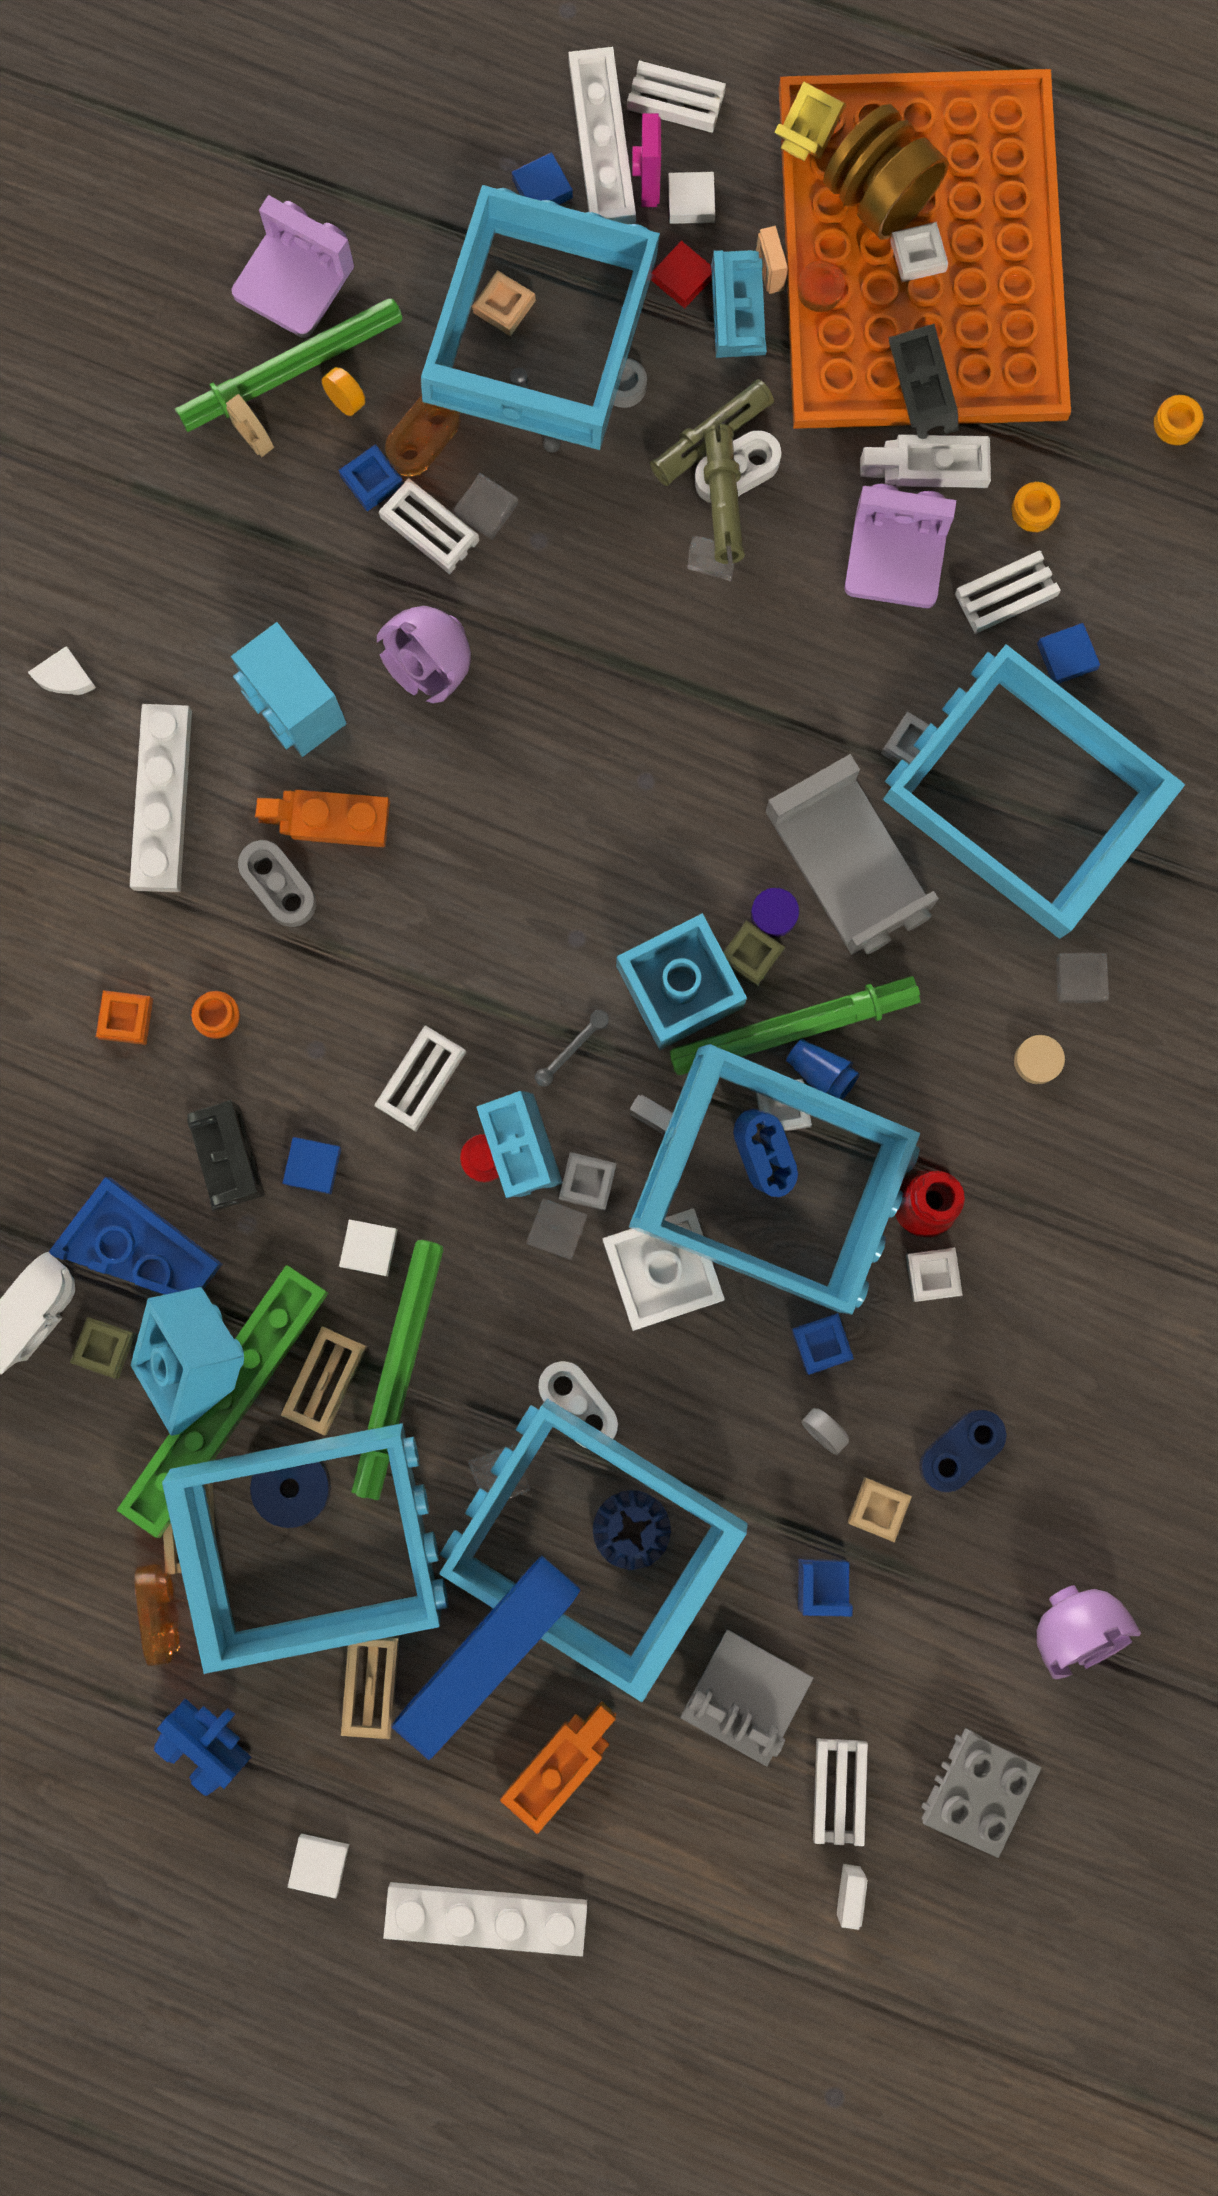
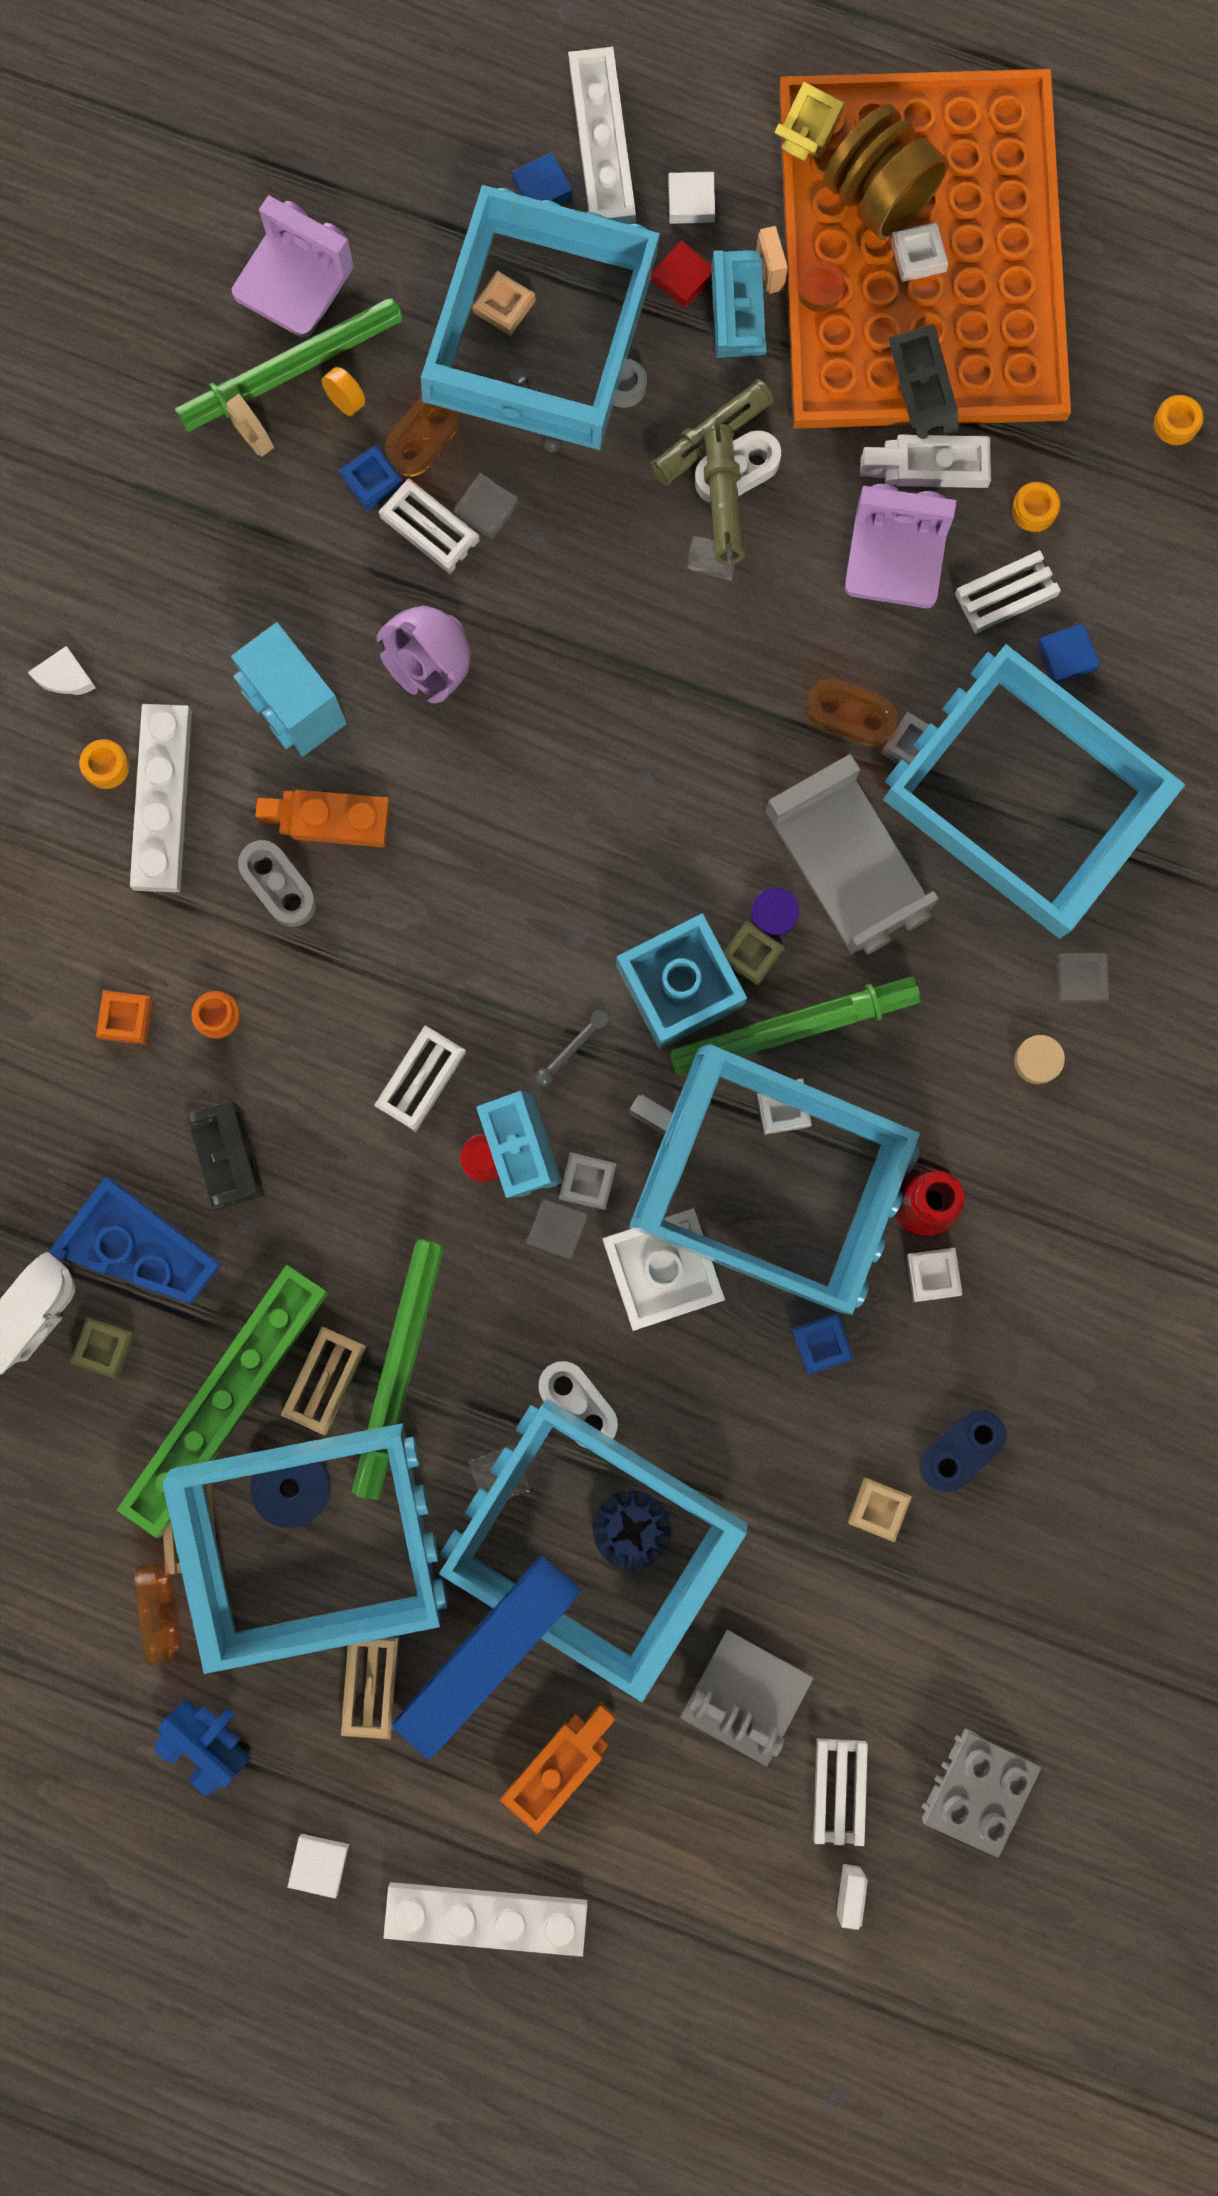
medium azure slope [130,1287,244,1436] -> none
blue tile [282,1137,342,1194] -> none
white tile [339,1219,398,1277] -> none
white tile [627,60,726,133] -> none
dark pink plate [632,113,661,207] -> none
blue beam [733,1109,798,1197] -> none
blue cone [786,1039,860,1100] -> none
blue panel [798,1559,853,1617] -> none
light grey tile [801,1408,849,1455] -> none
lavender cylinder [1037,1585,1141,1679] -> none
none -> light orange tile [79,739,130,789]
none -> clear orange plate [806,678,898,746]

